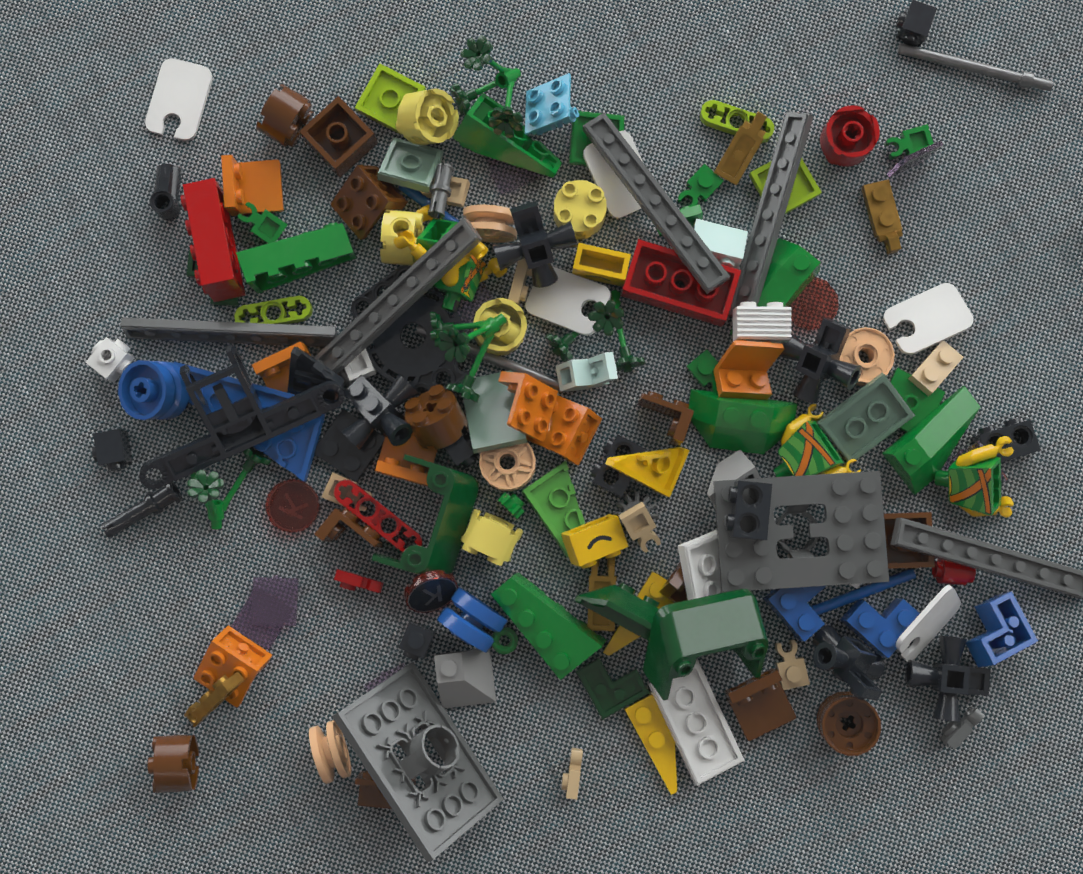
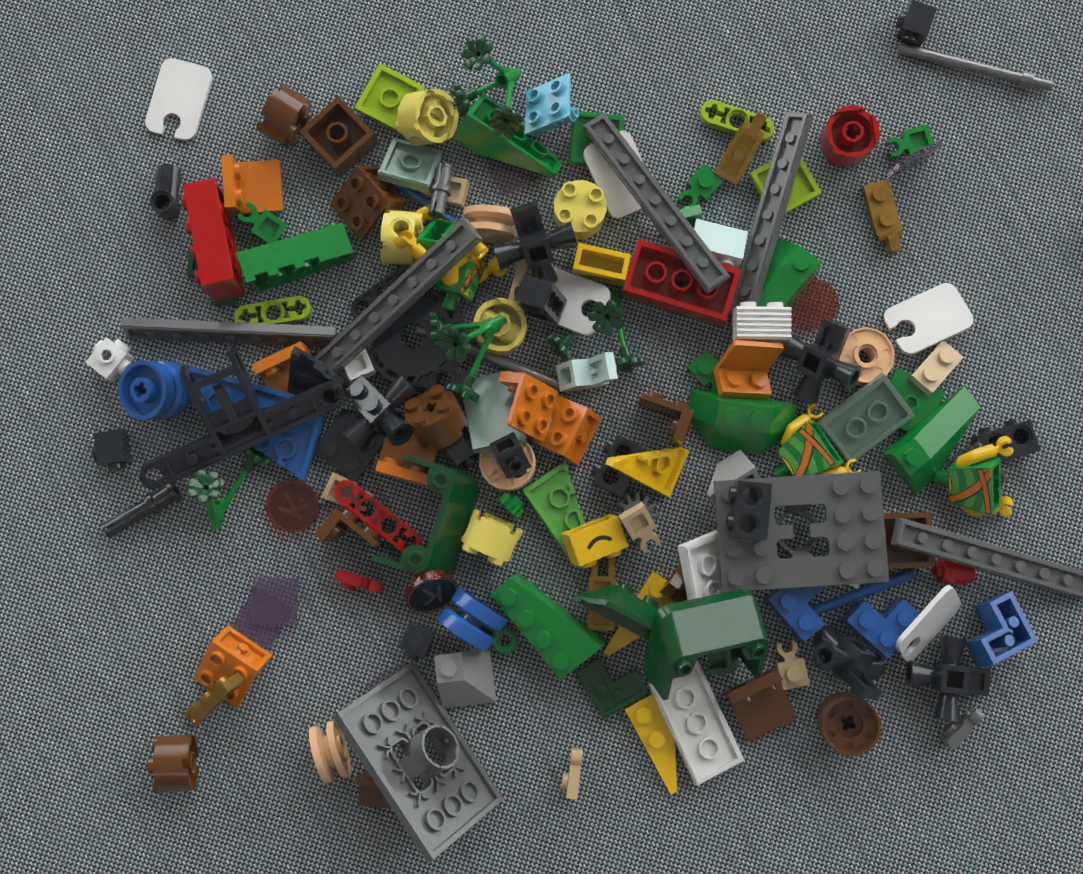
none -> black brick [489,432,532,479]
none -> black brick [514,275,567,324]
none -> dark green panel [706,648,740,675]

